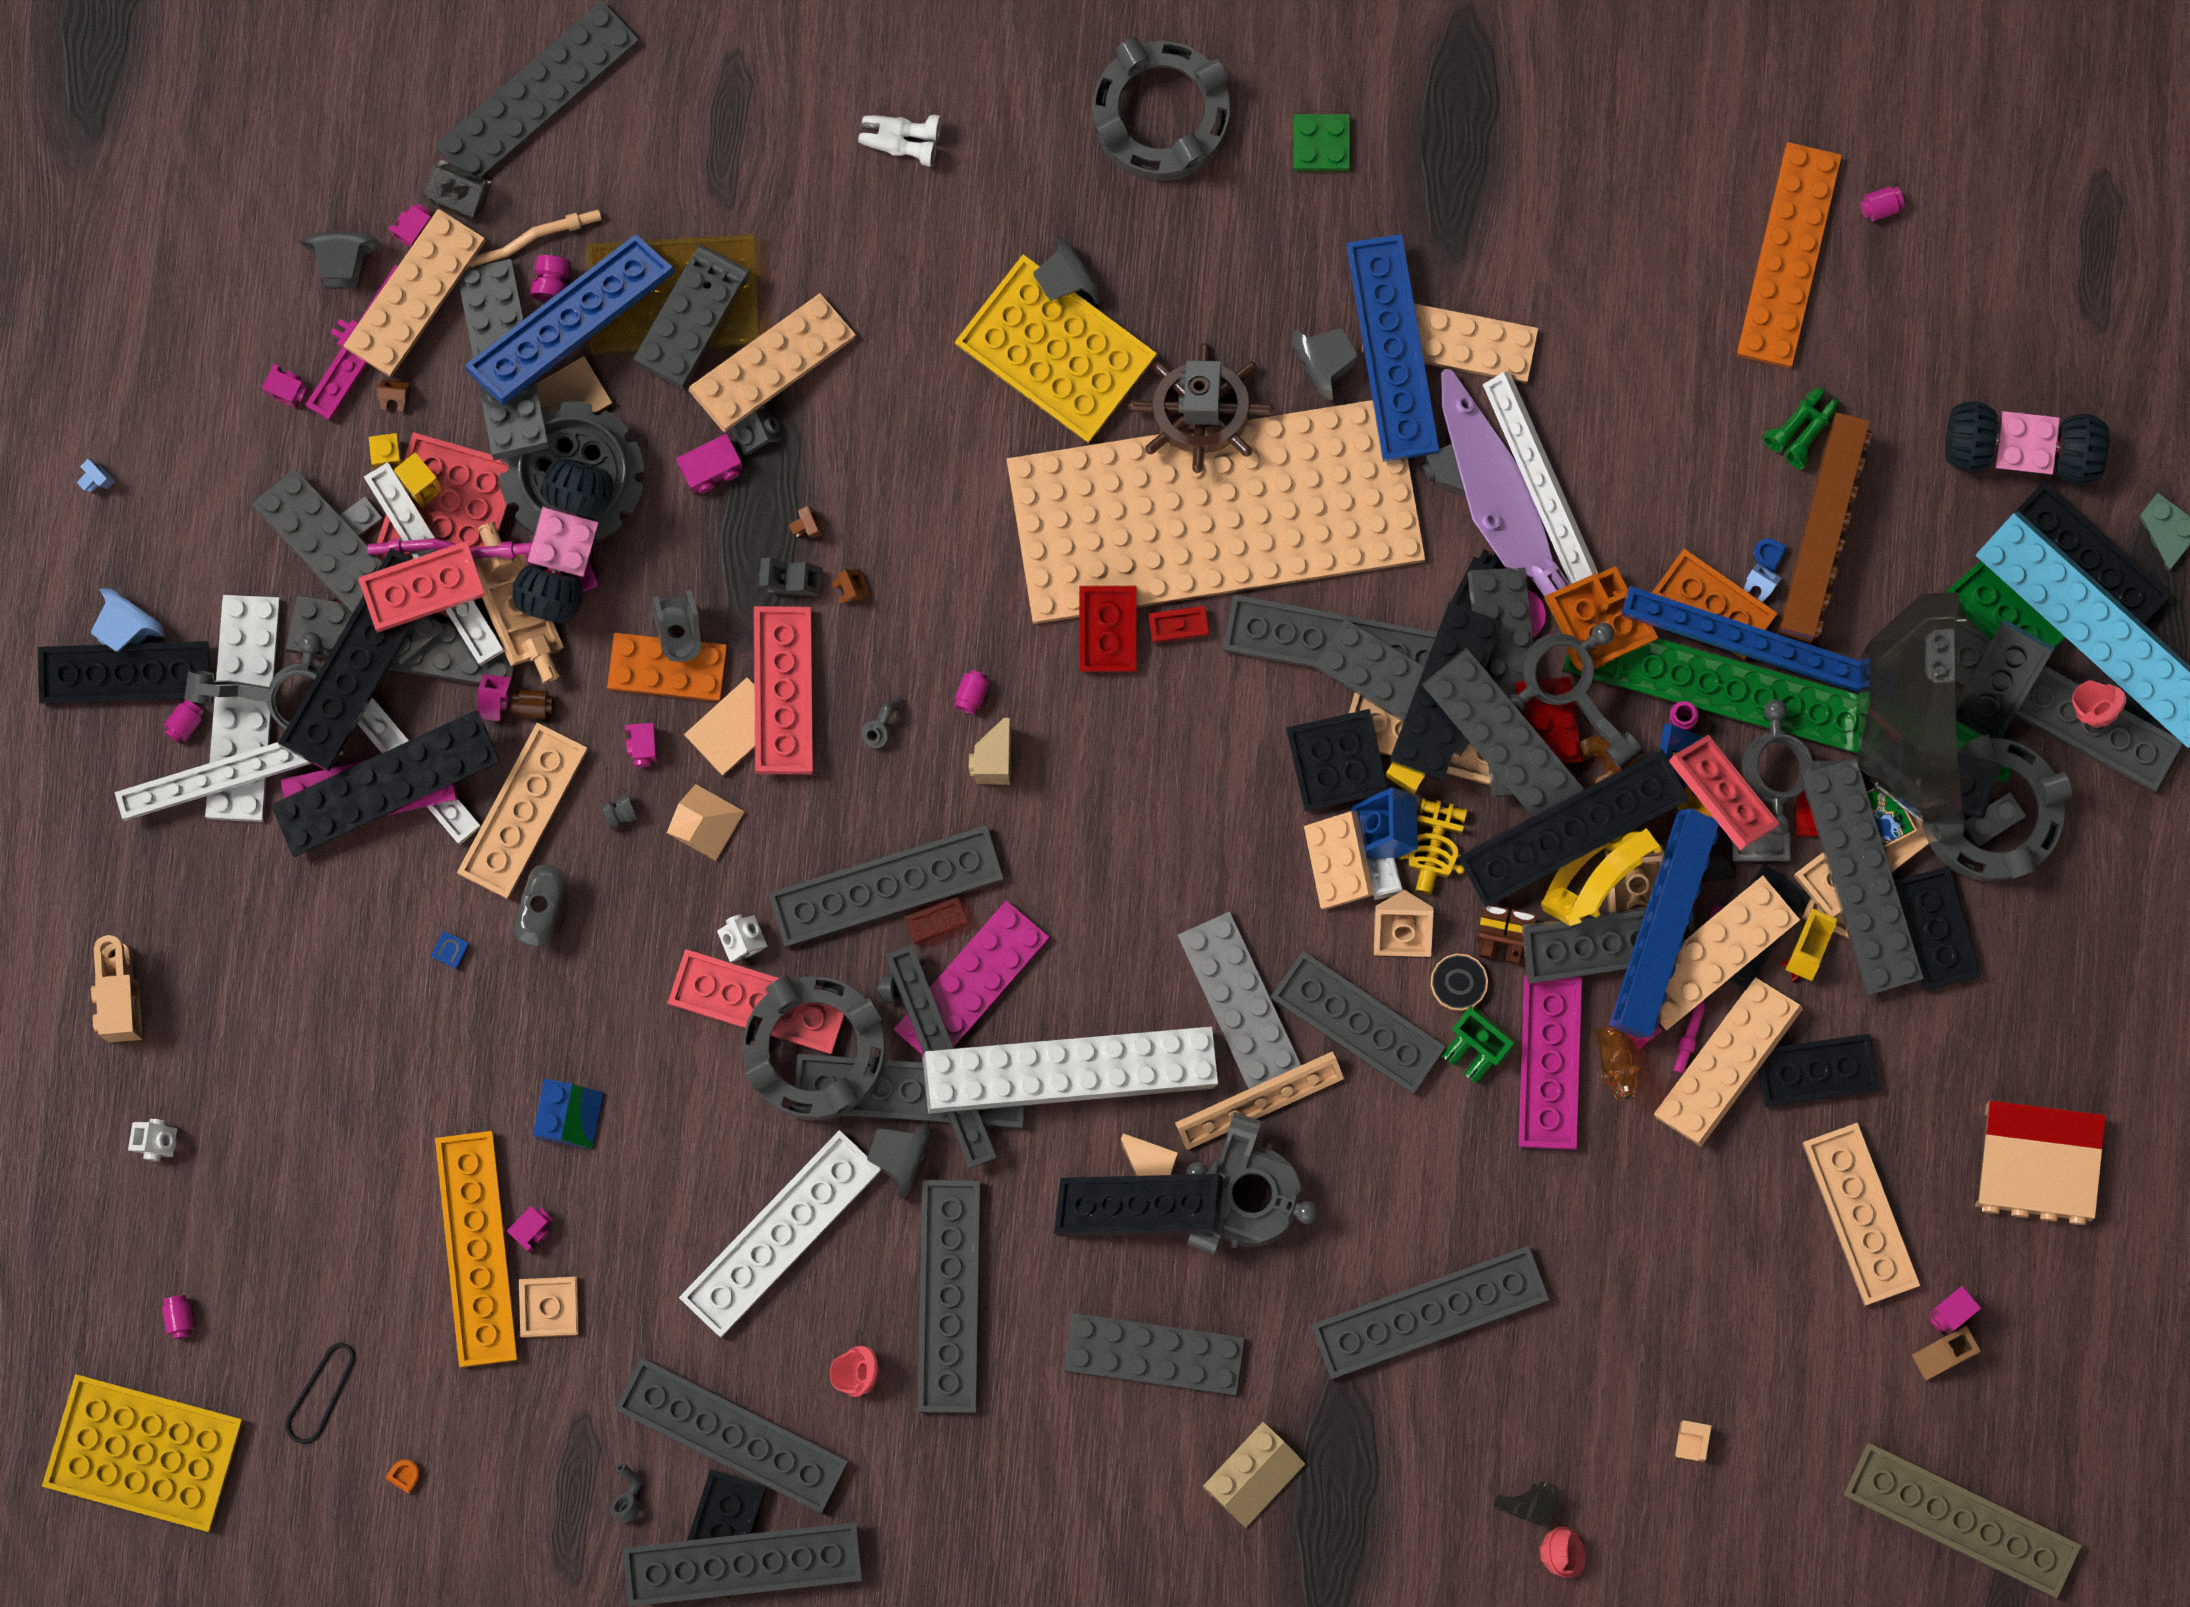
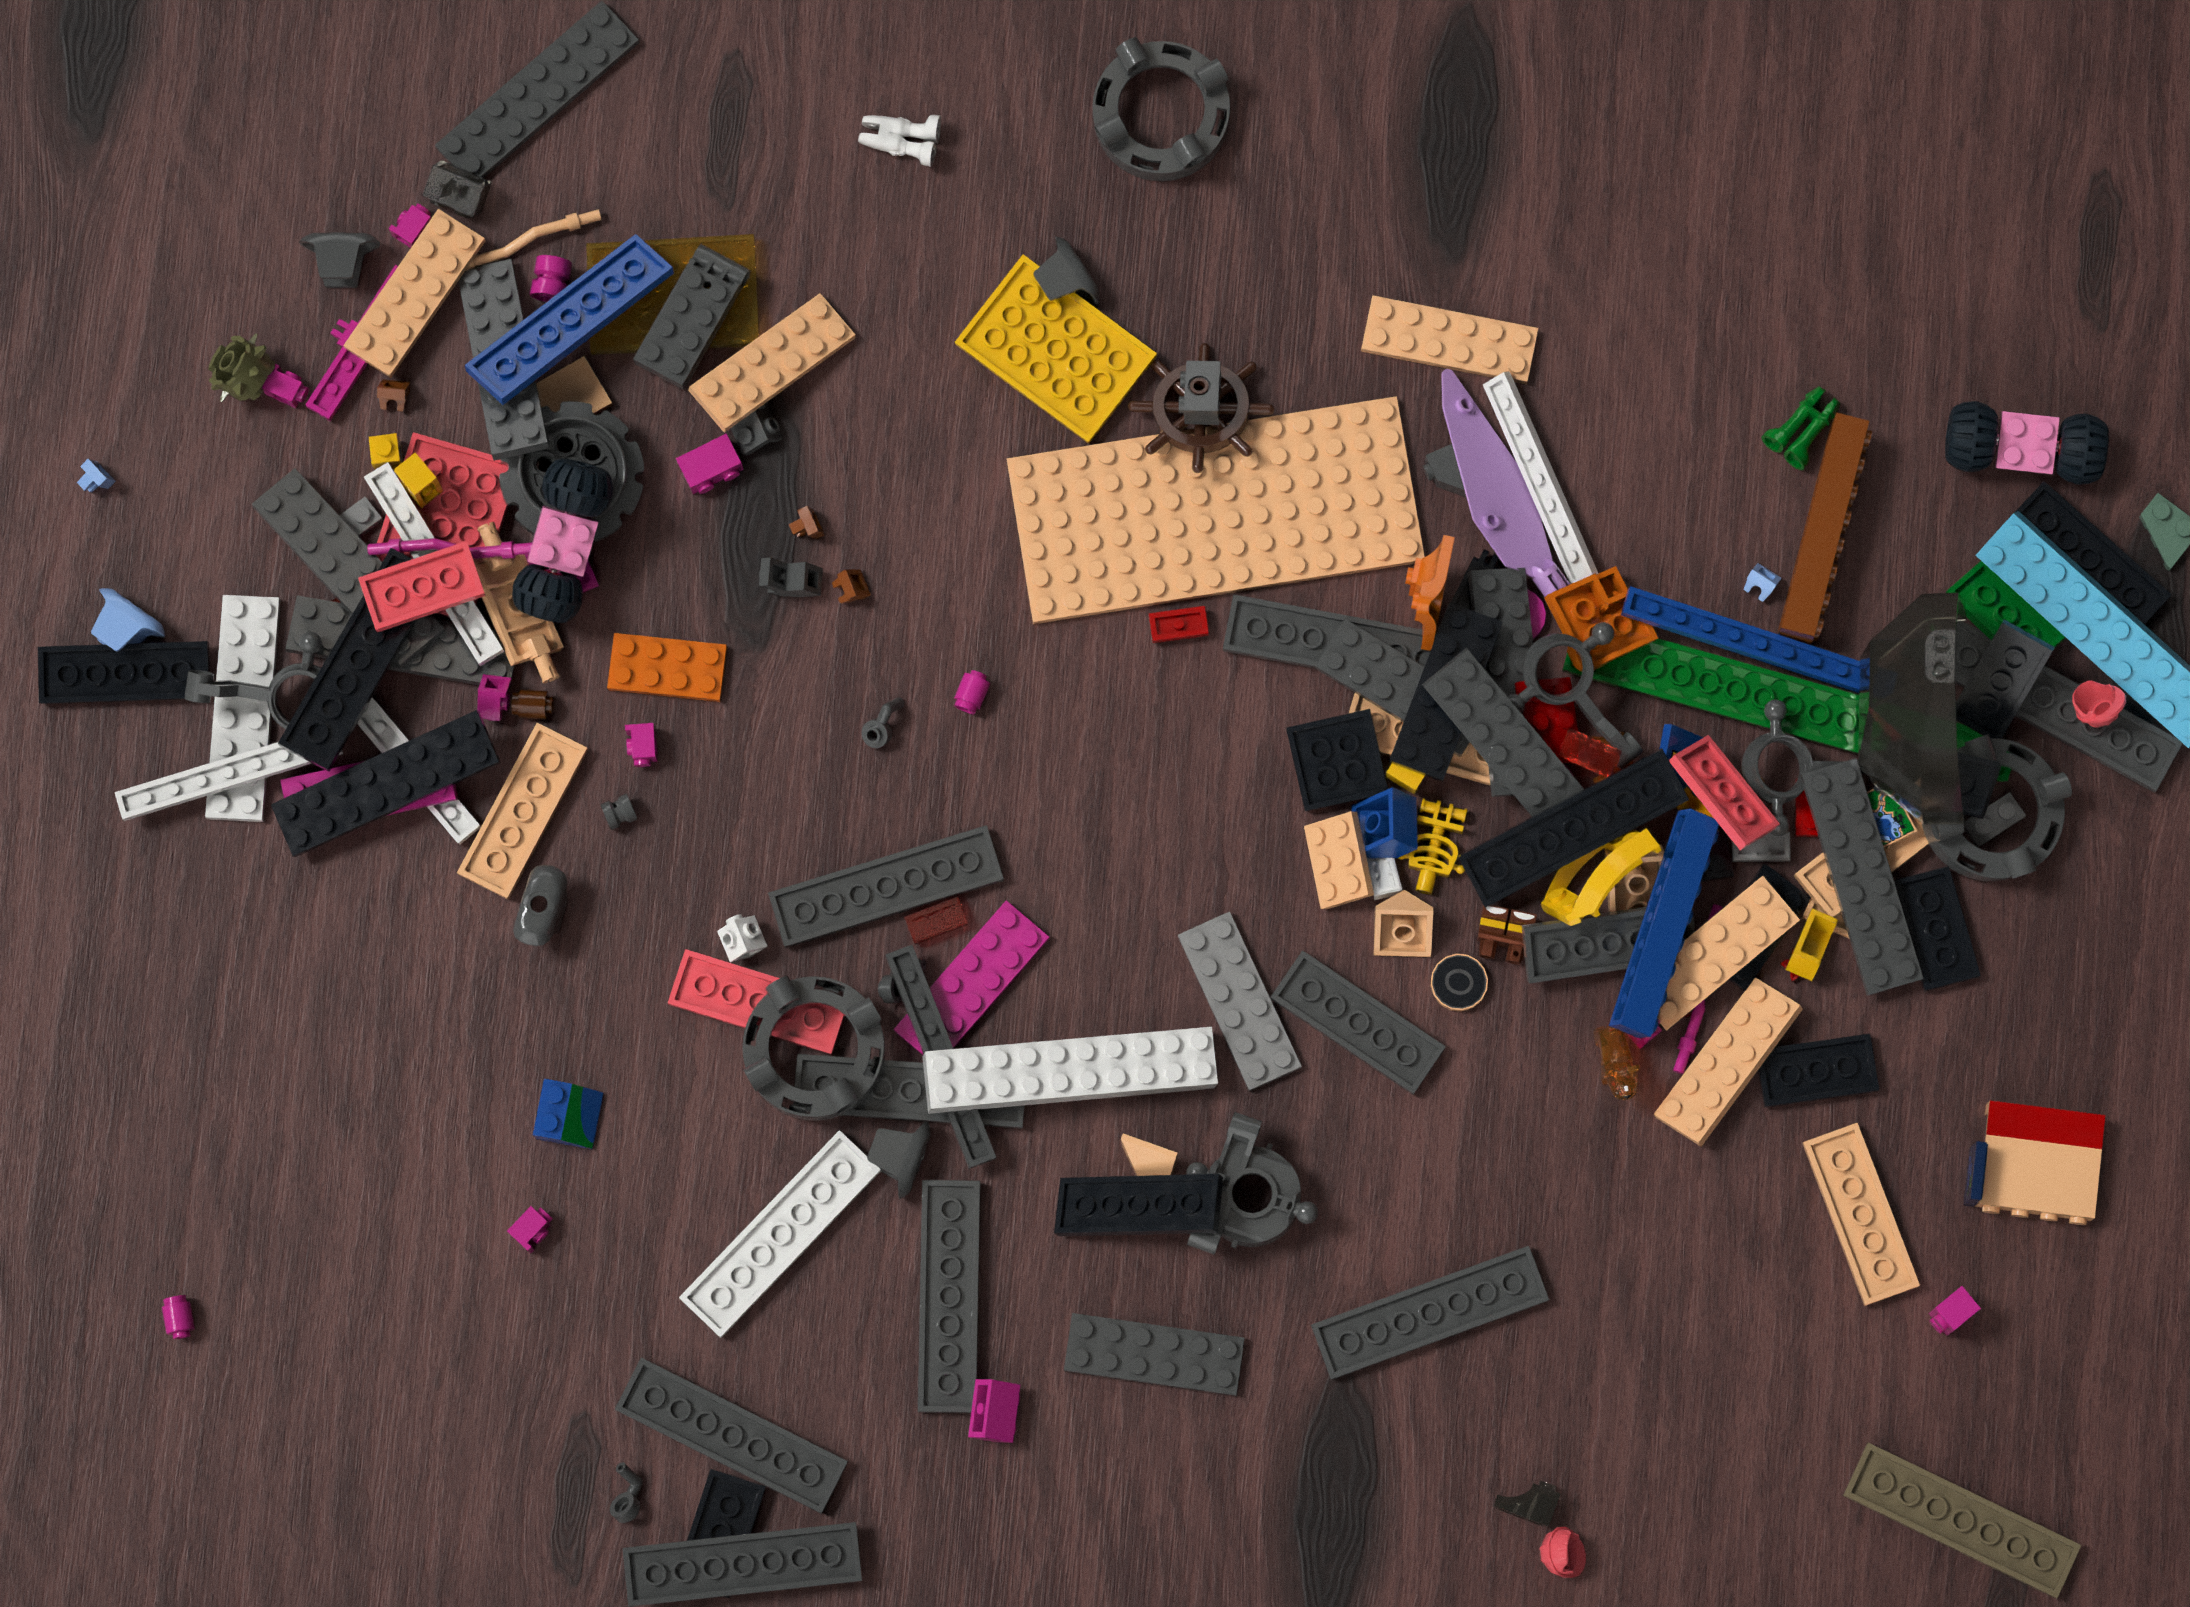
yellow plate [42,1374,243,1533] -> none
light nougat brick [91,935,143,1043] -> none
white brick [128,1119,177,1162] -> none
dark pink brick [163,700,204,743] -> none
black piece [285,1343,355,1444] -> none
orange tile [385,1459,420,1494] -> none
blue tile [430,931,470,970] -> none
light orange plate [435,1131,518,1368] -> none
light nougat tile [519,1277,579,1338] -> none
dark grey piece [651,589,701,662] -> none
light nougat slope [667,784,745,861] -> none
light nougat tile [684,678,755,777] -> none
coral plate [754,606,813,775] -> none
coral piece [830,1346,881,1397] -> none
tan slope [969,718,1011,785] -> none
red plate [1079,585,1136,671] -> none
light nougat plate [1175,1052,1344,1150] -> none
tan slope [1203,1422,1305,1528] -> none
dark grey piece [1291,328,1357,401] -> none
green plate [1293,114,1350,172] -> none
blue plate [1346,234,1439,462] -> none
green brick [1441,1006,1519,1084] -> none
dark pink plate [1518,975,1582,1150] -> none
orange plate [1652,549,1777,660] -> none
dark pink brick [1668,701,1698,732] -> none
light nougat panel [1675,1420,1711,1462] -> none
orange plate [1736,142,1842,369] -> none
blue tile [1753,538,1787,573] -> none
dark pink brick [1860,186,1904,221] -> none
medium nougat slope [1911,1326,1981,1381] -> none
none -> olive brick [208,333,275,402]
none -> dark pink brick [968,1379,1020,1443]
none -> orange slope [1405,535,1455,651]
none -> clear red plate [1559,729,1622,777]
none -> dark blue tile [1963,1141,1988,1207]

